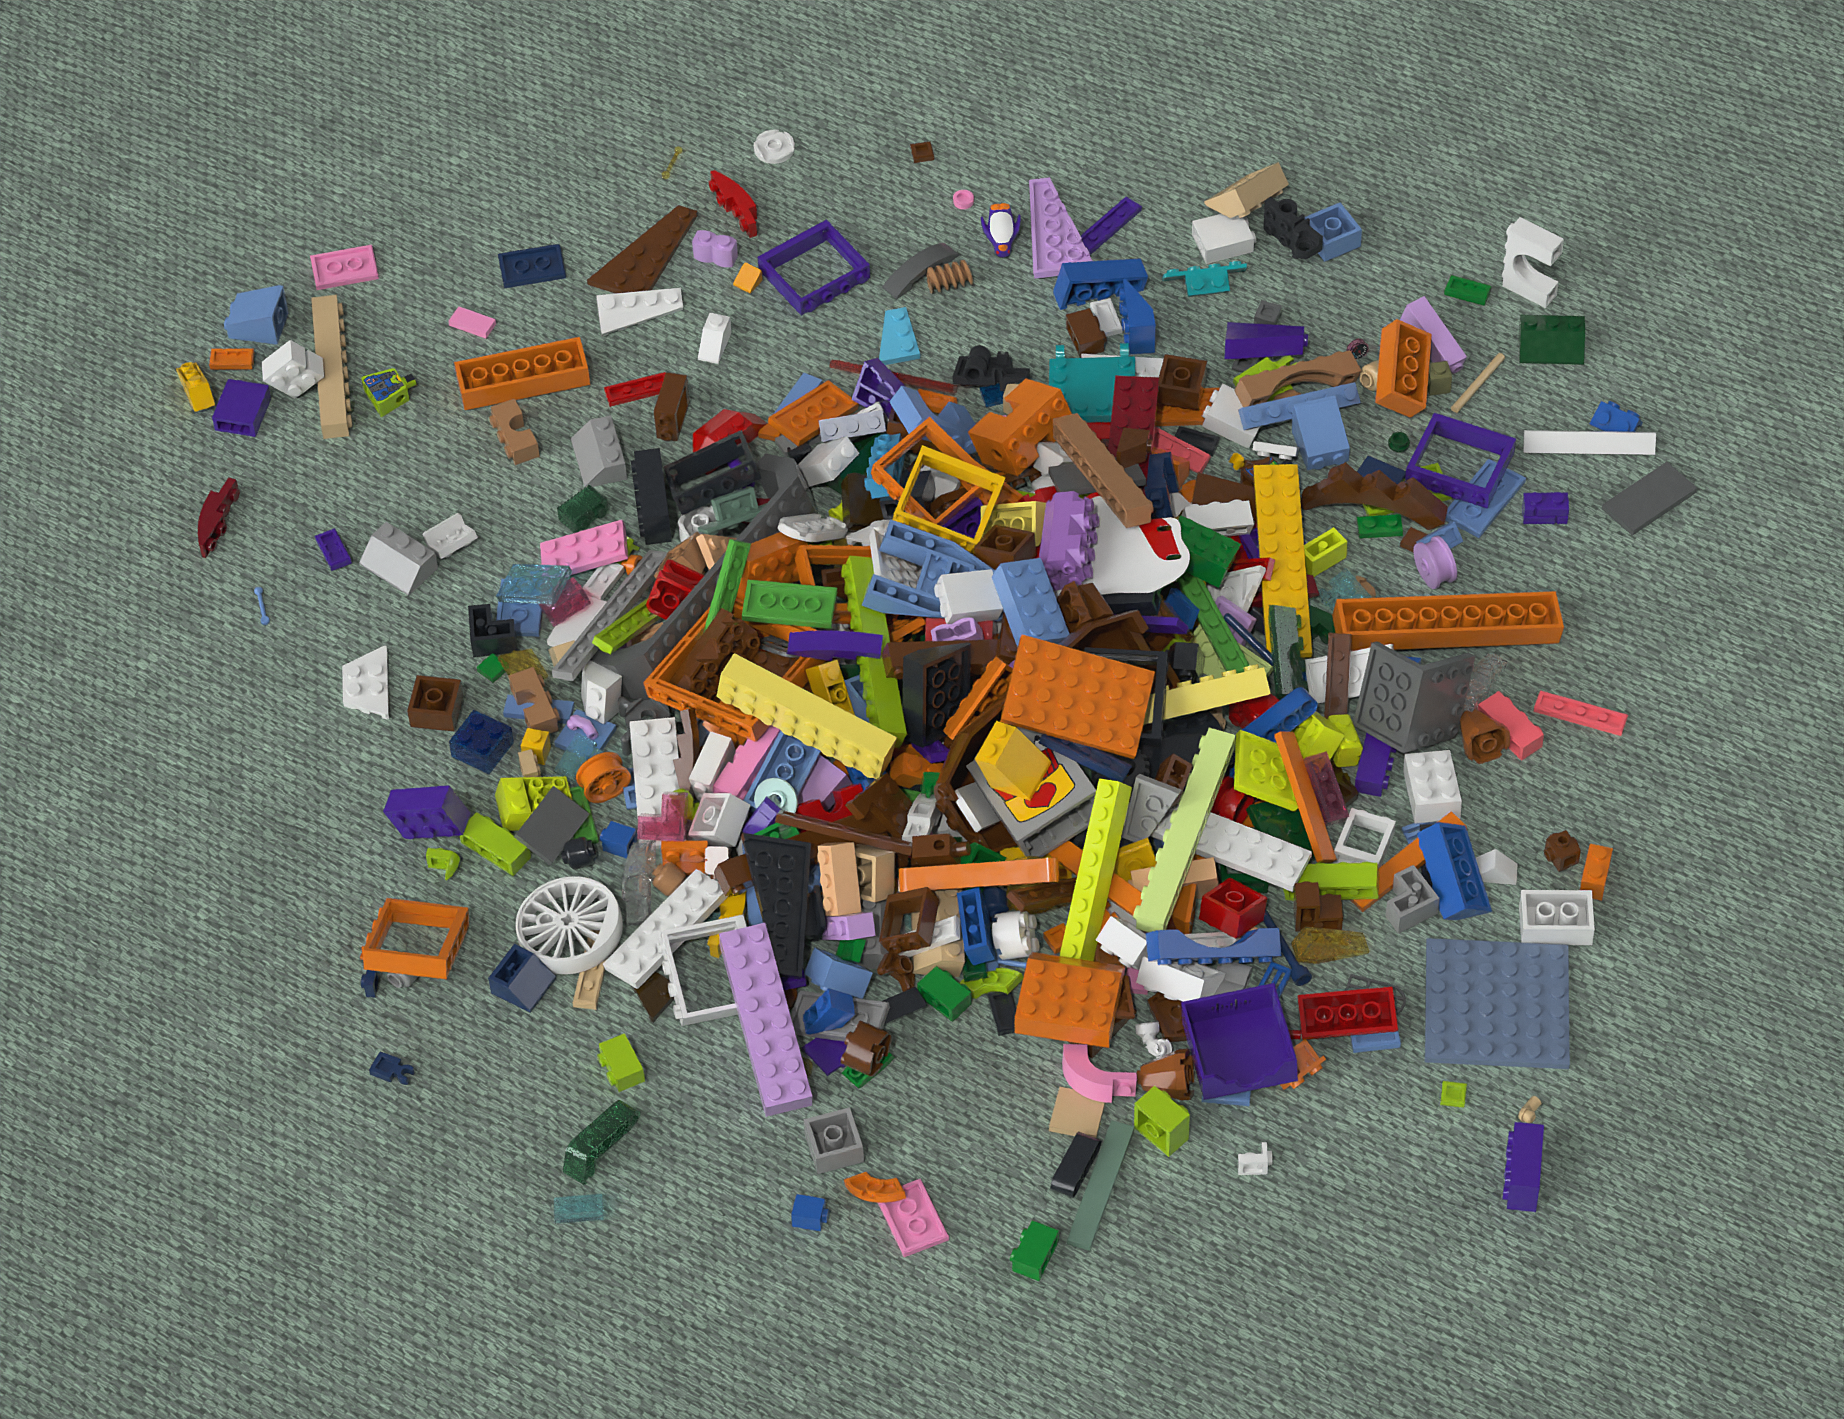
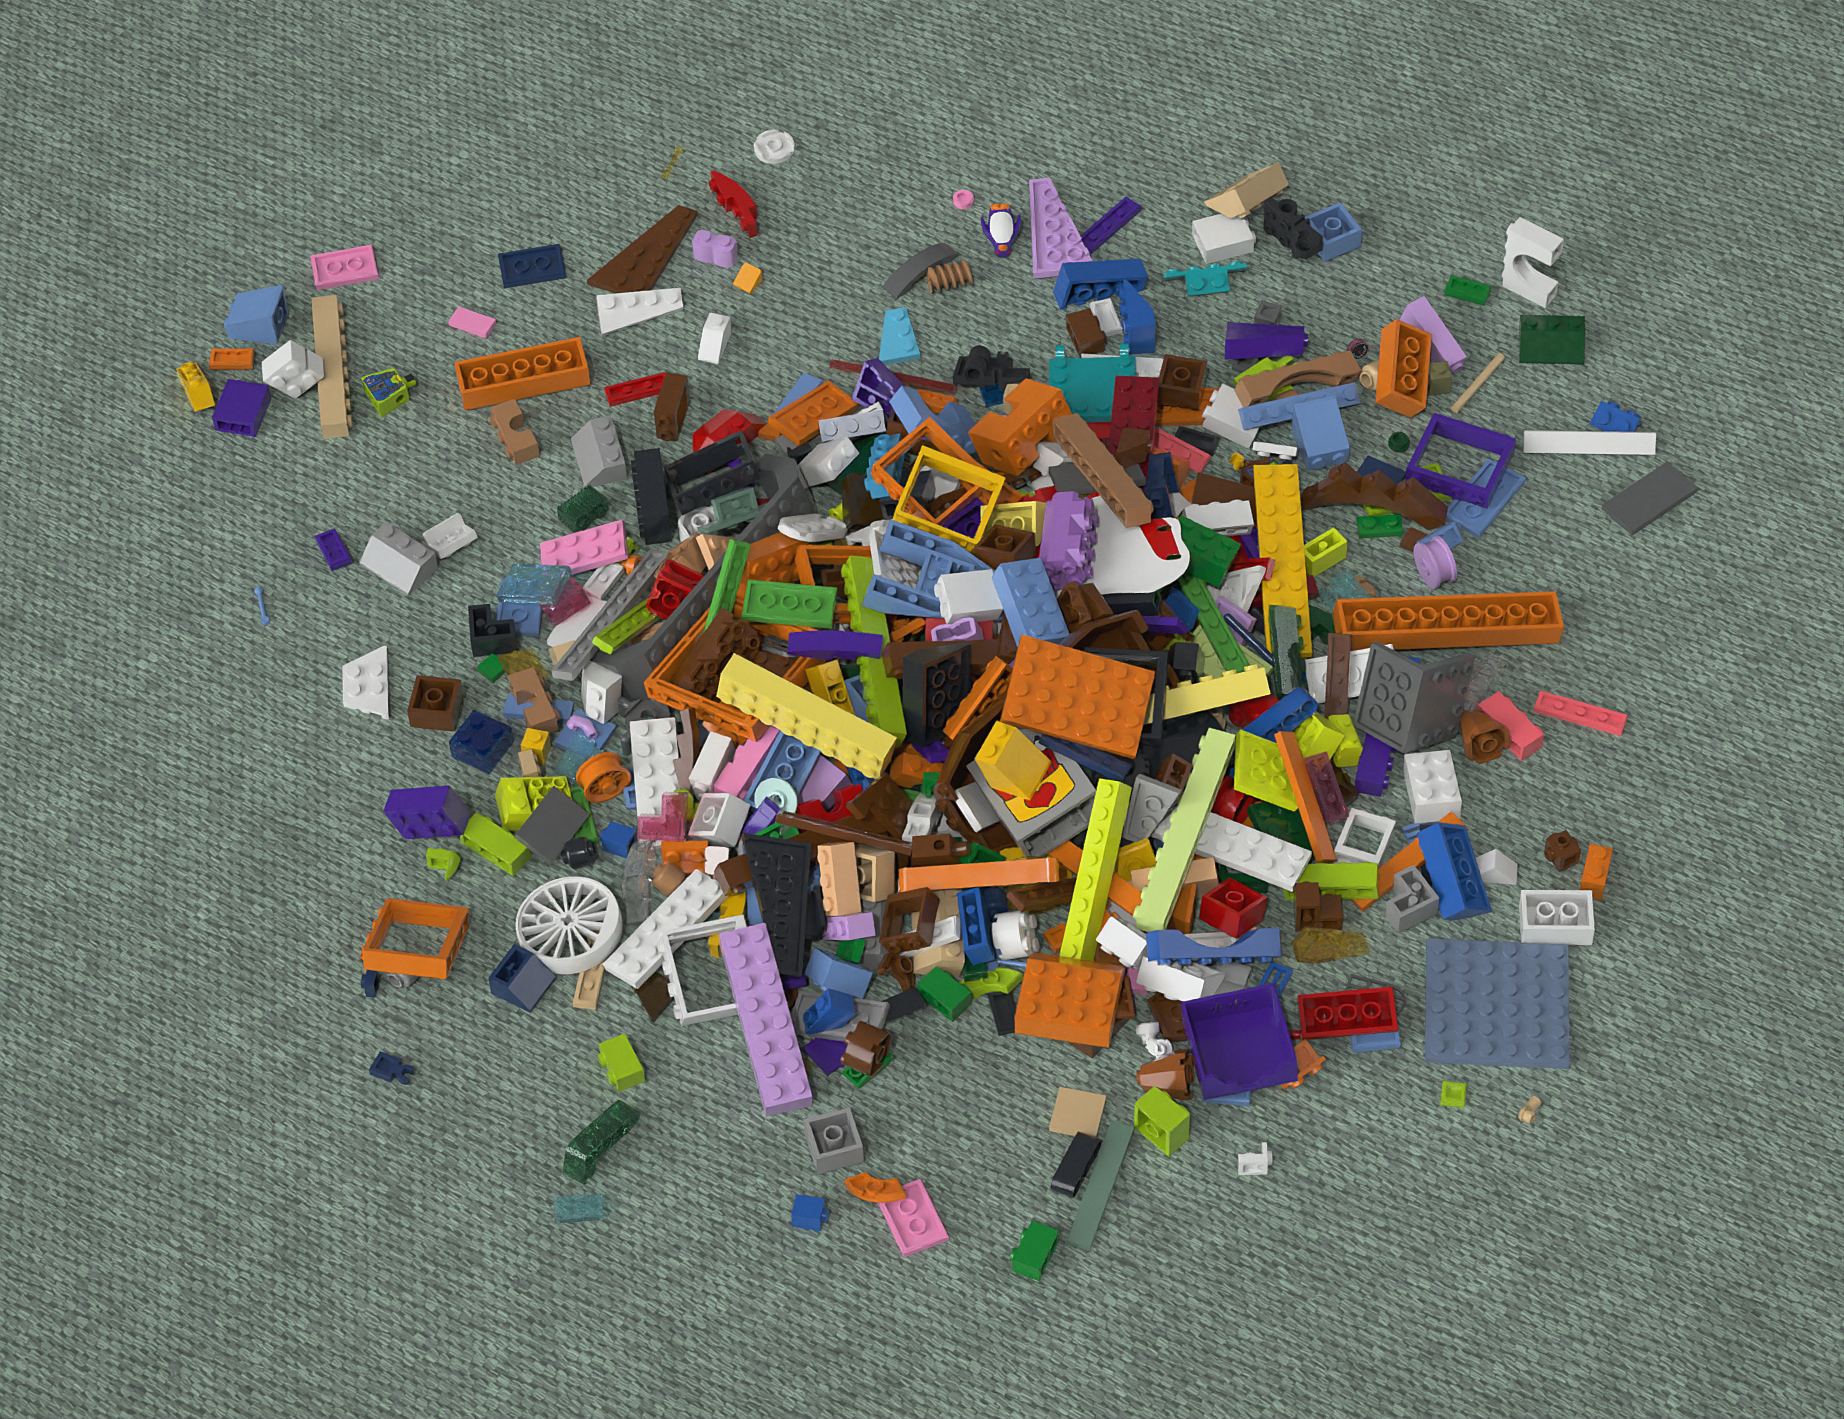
dark red slope [198,477,240,558] -> none
dark purple window [757,219,870,316] -> none
reddish brown tile [910,141,934,163] -> none
bright pink arch [1062,1044,1137,1103] -> none
dark blue piece [1263,909,1312,986] -> none
dark purple brick [1502,1122,1544,1212] -> none
dark purple brick [1522,492,1569,524] -> none

